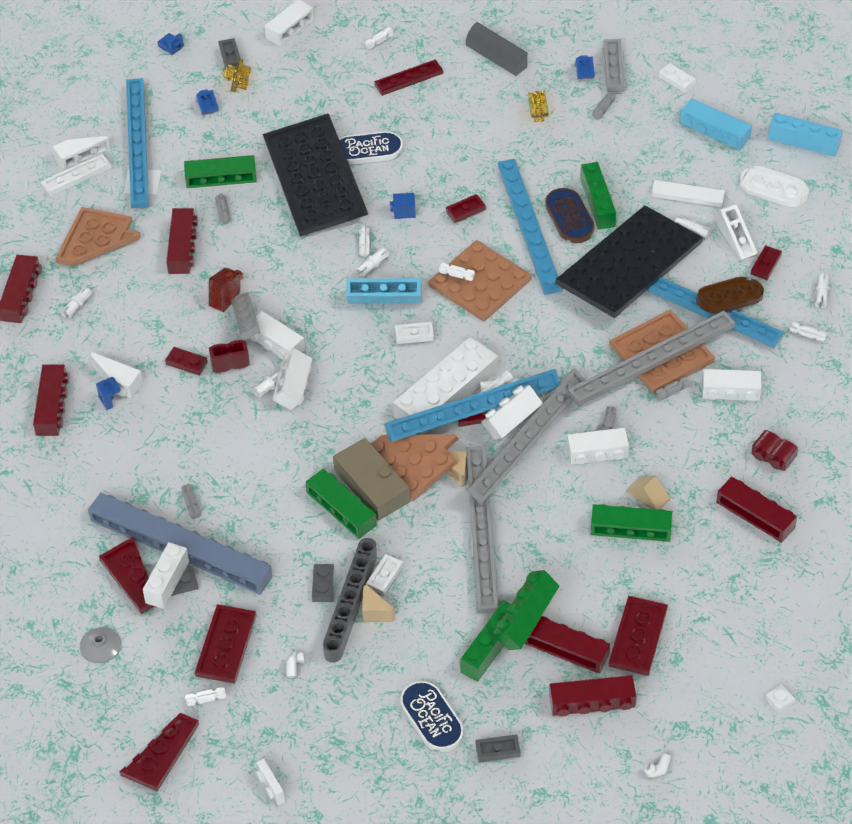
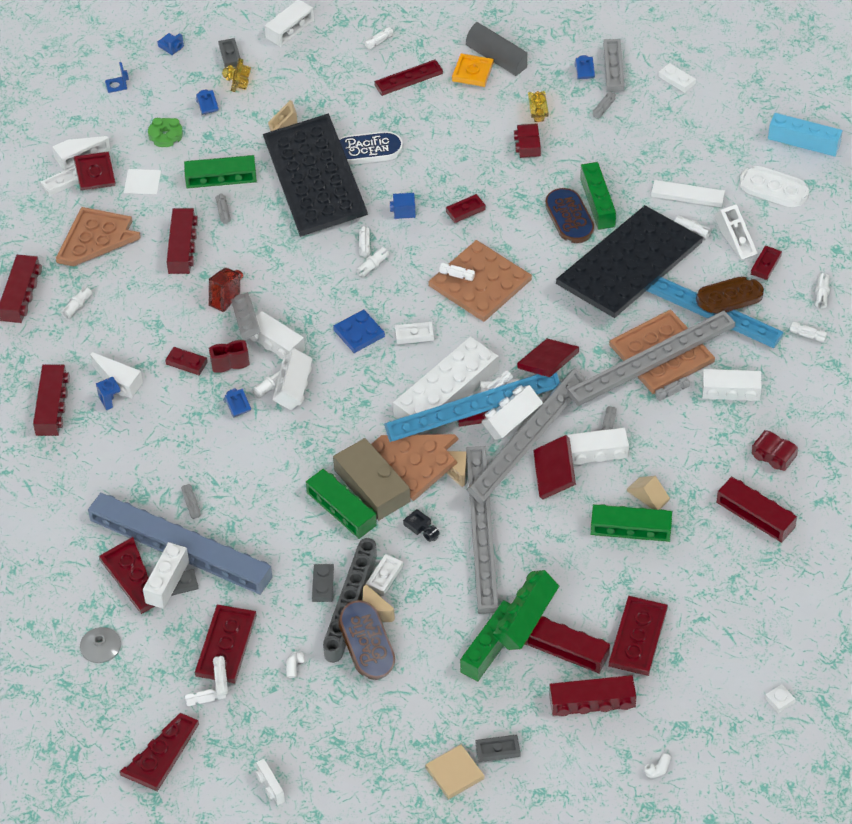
dark azure plate [126,78,149,208] -> none
medium azure brick [346,278,422,304] -> none
tile [400,681,463,752] -> none
dark azure plate [498,159,562,295] -> none
medium azure brick [680,98,752,150] -> none
none -> dark red plate [74,151,116,191]
none -> blue bracket [105,62,129,93]
none -> bright green plate [148,118,183,147]
none -> white axle [213,656,228,696]
none -> blue bracket [223,388,251,418]
none -> tan slope [268,100,297,131]
none -> blue plate [333,309,385,353]
none -> tile [338,600,395,680]
none -> black plate [403,509,440,542]
none -> tan tile [425,744,484,800]
none -> light orange plate [452,53,494,87]
none -> dark red brick [514,123,541,158]
none -> dark red tile [517,338,579,377]
none -> dark red tile [533,435,576,500]

